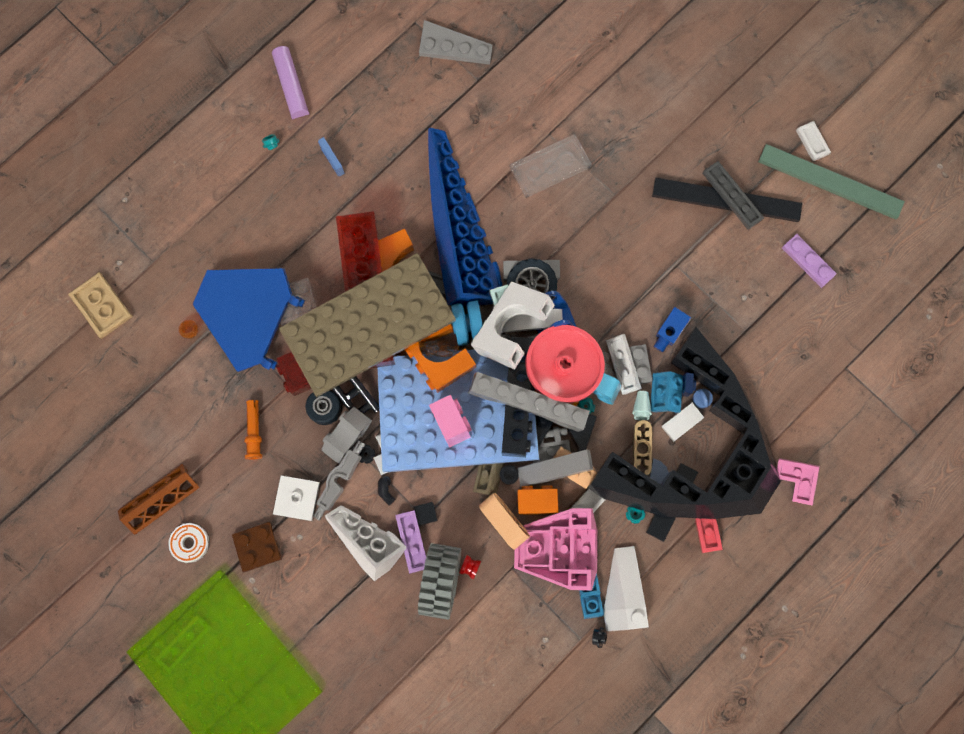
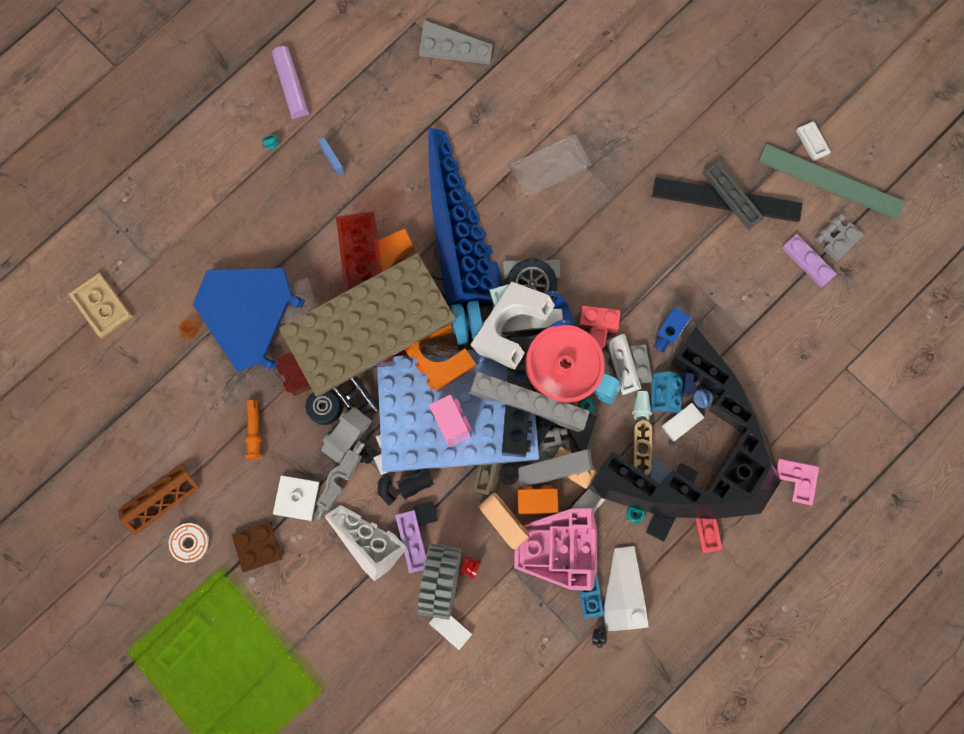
none -> black piece [396,469,434,499]
none -> white tile [429,615,472,650]
none -> coral brick [578,306,620,350]
none -> light grey plate [814,214,864,262]

